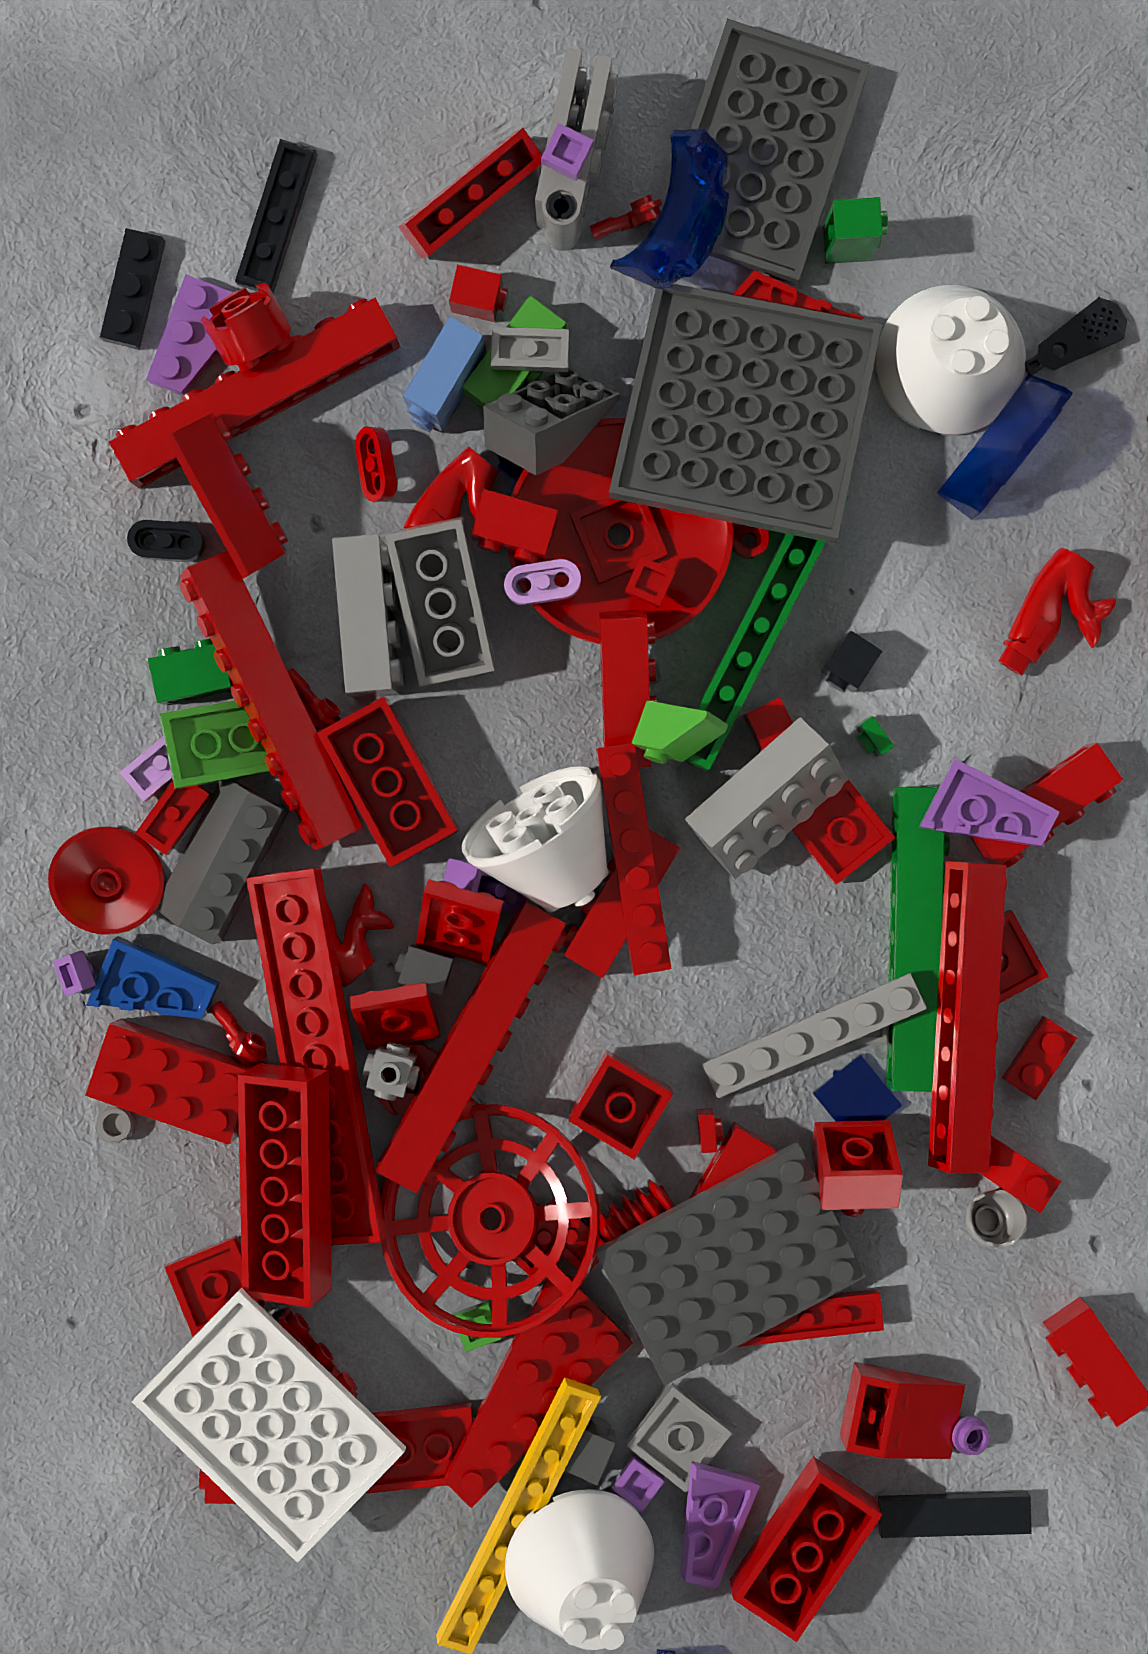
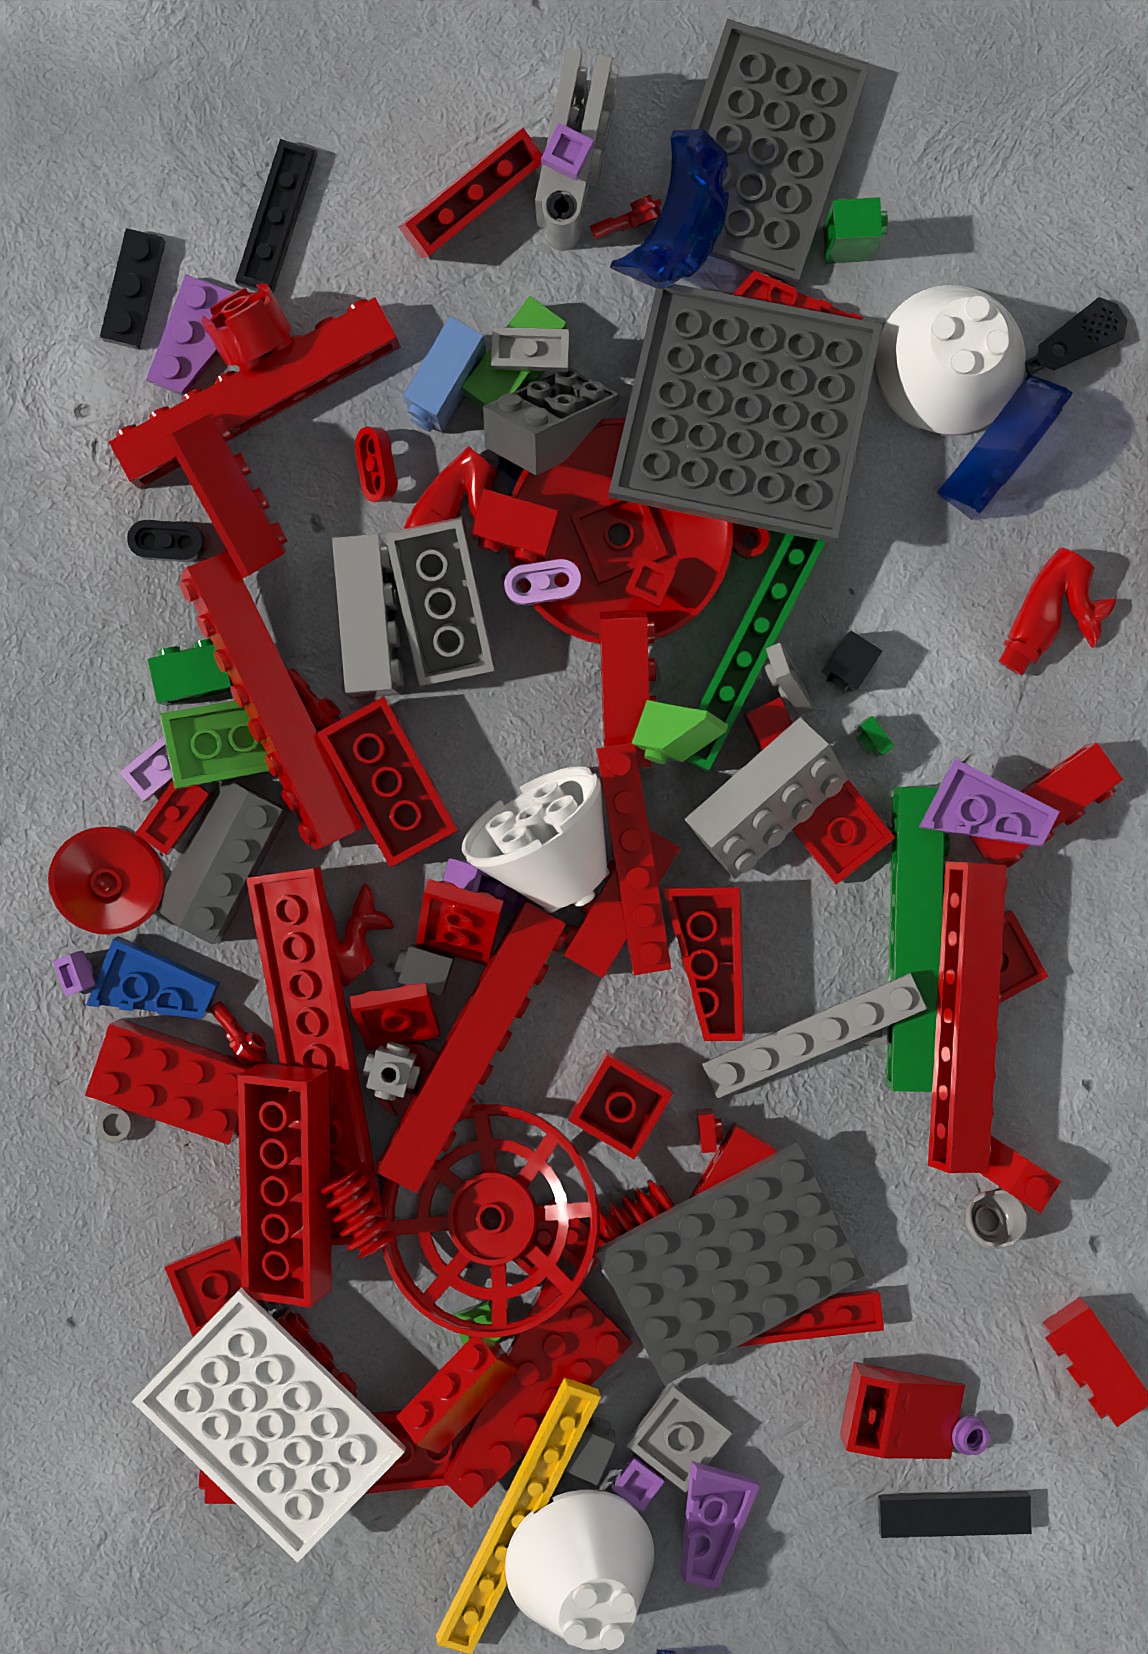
red brick [449,264,508,322] -> none
red brick [729,1456,882,1642] -> none
clear blue piece [812,1054,902,1122] -> none
red brick [812,1120,903,1217] -> none
red plate [1001,1016,1077,1100] -> none
none -> red piece [319,1169,396,1259]
none -> red brick [396,1337,519,1454]
none -> red wedge [663,886,745,1041]
none -> light grey plate [765,643,813,715]

